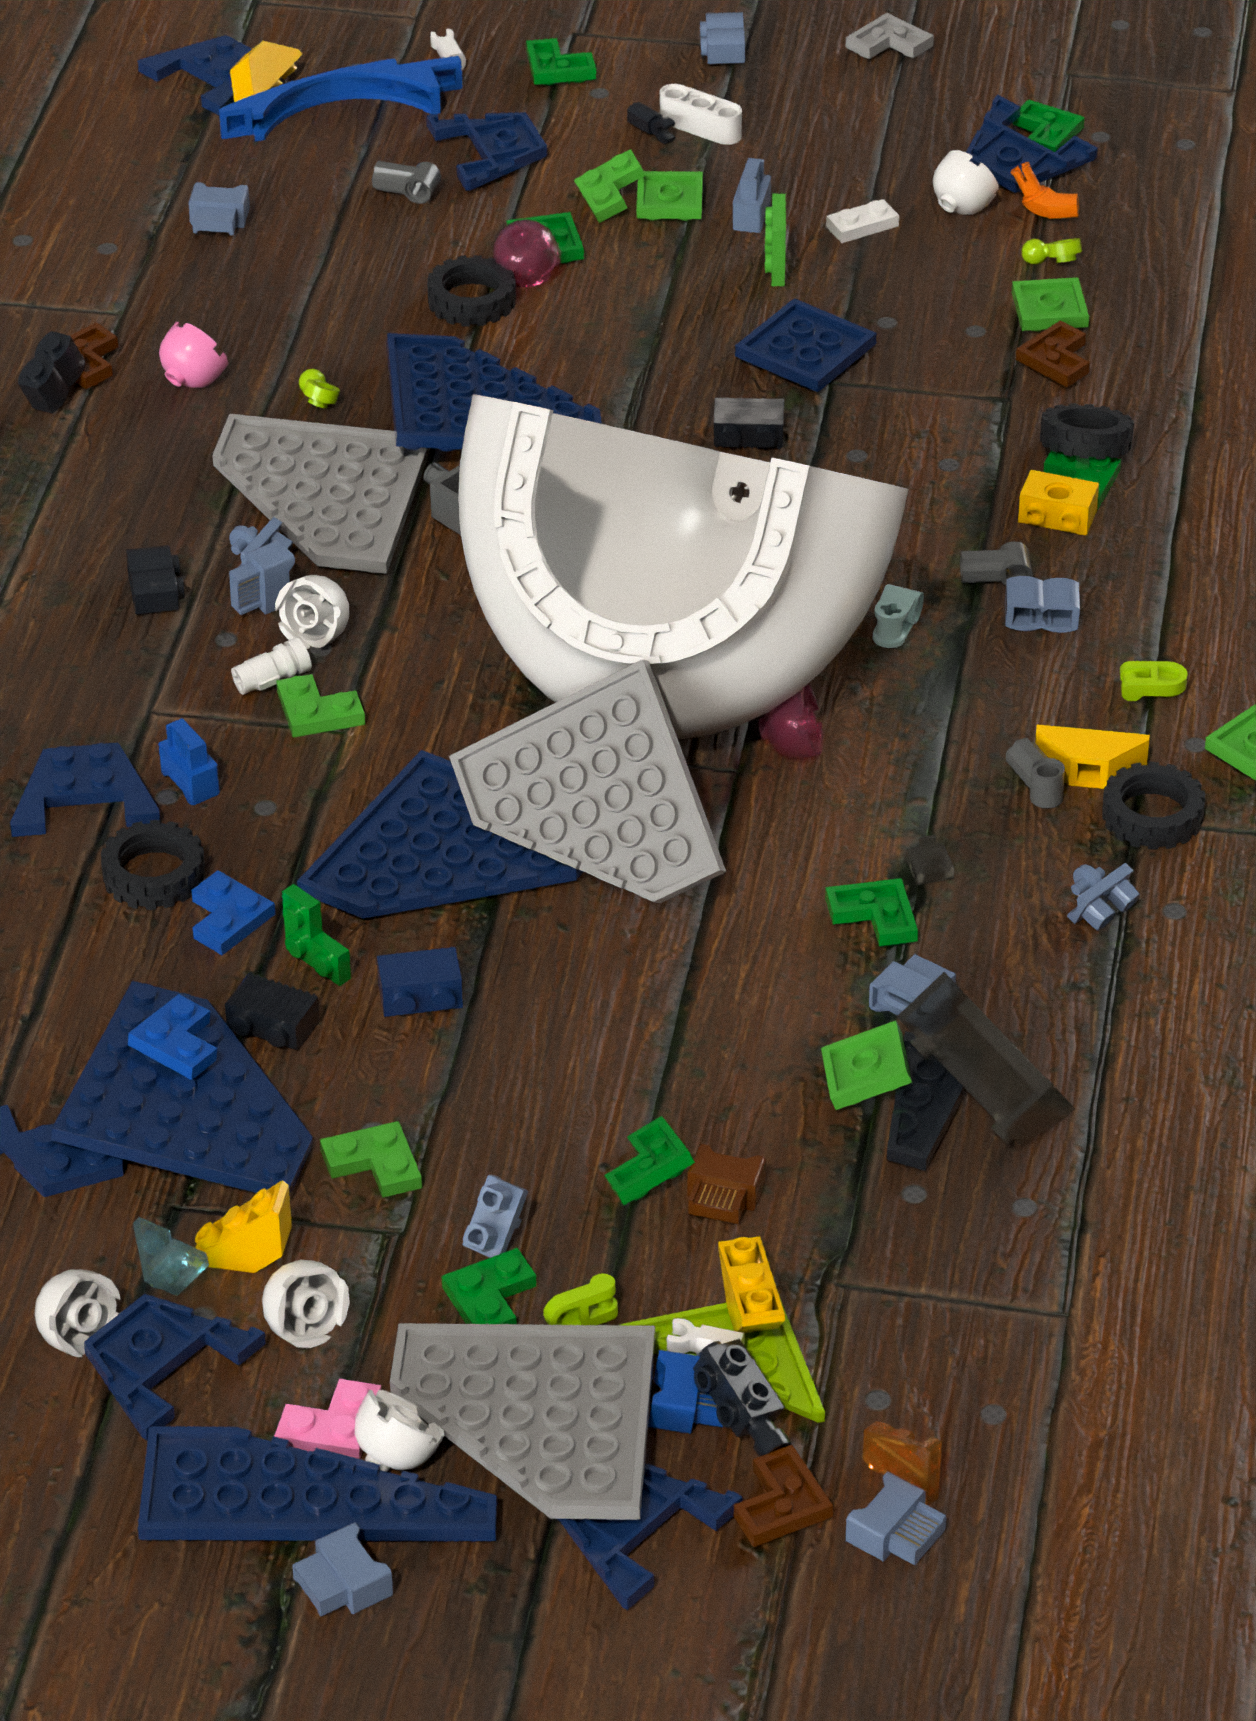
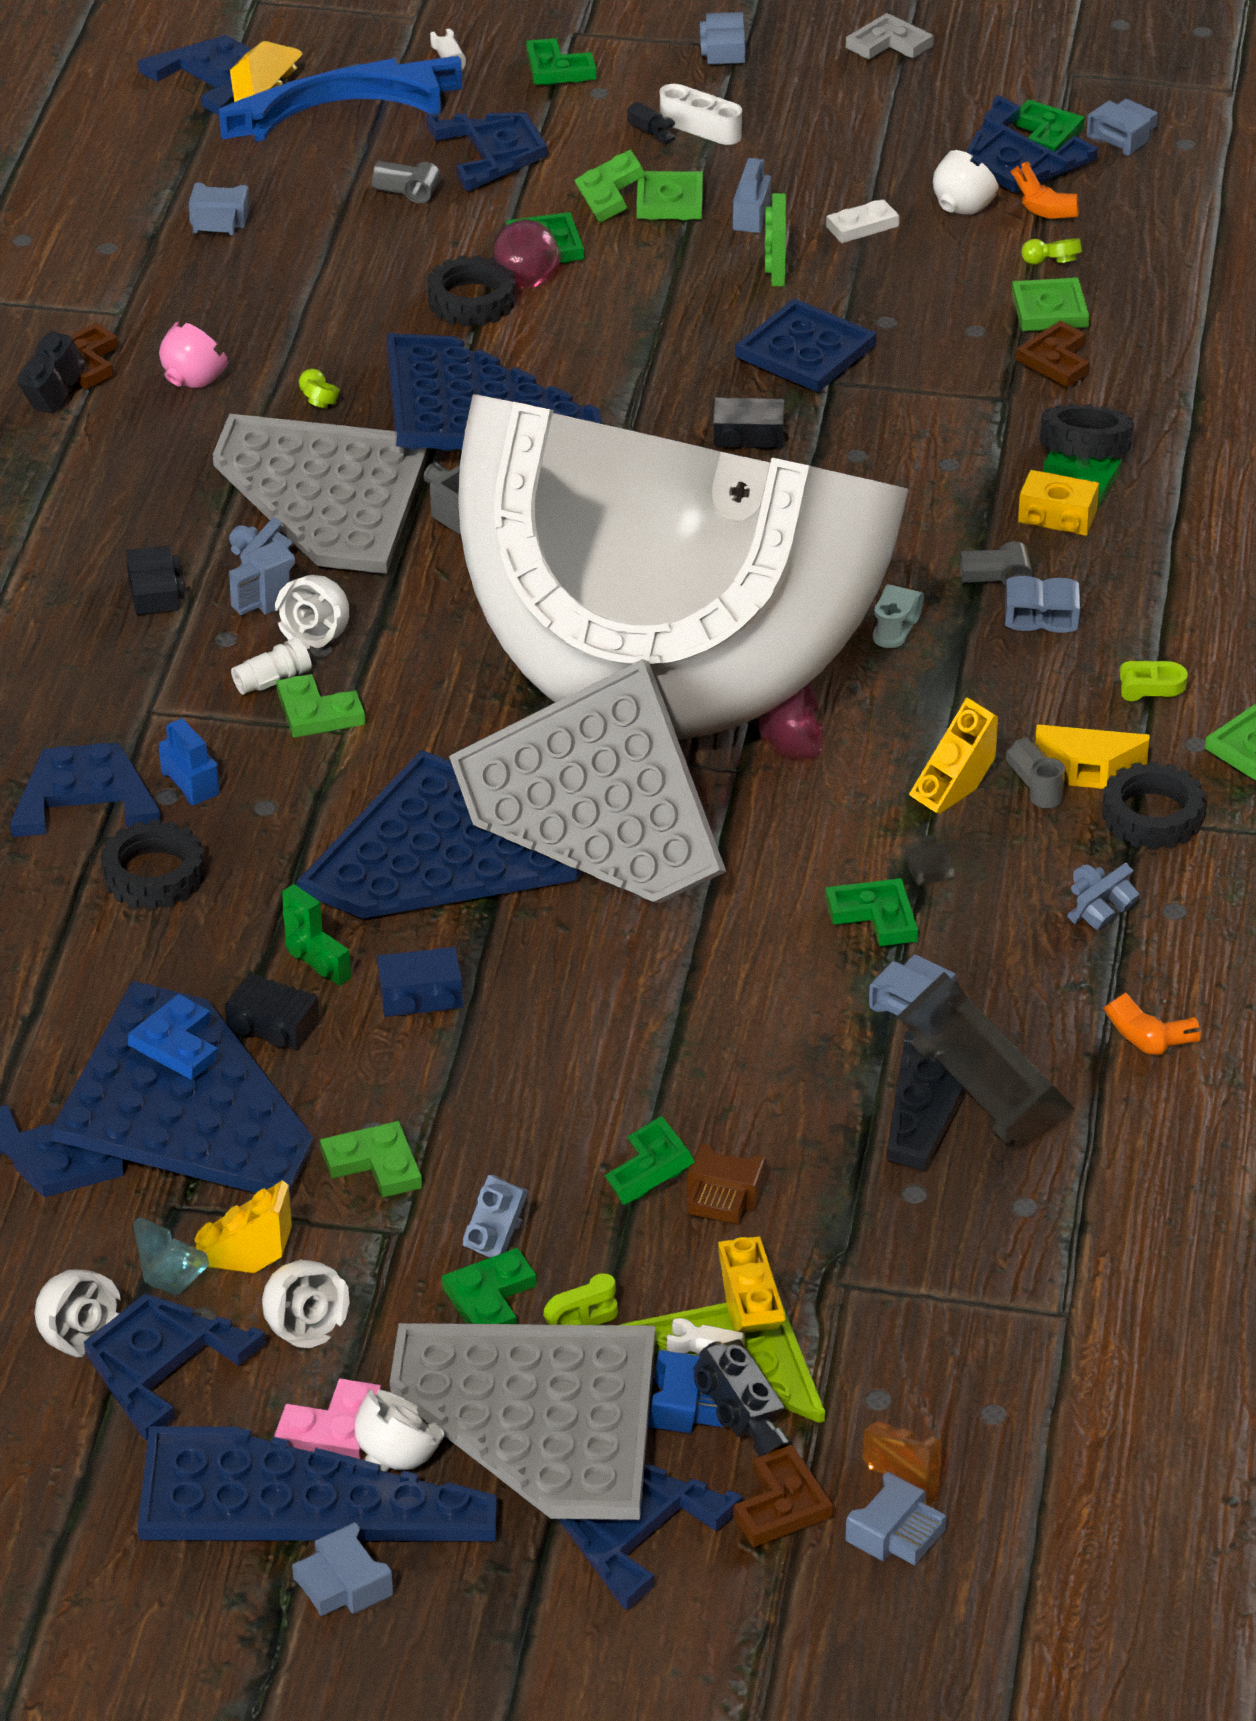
blue plate [191,870,275,955] -> none
bright green plate [821,1020,912,1110] -> none
none -> yellow slope [909,698,998,814]
none -> sand blue piece [1087,99,1158,156]
none -> orange arm [1103,993,1201,1055]

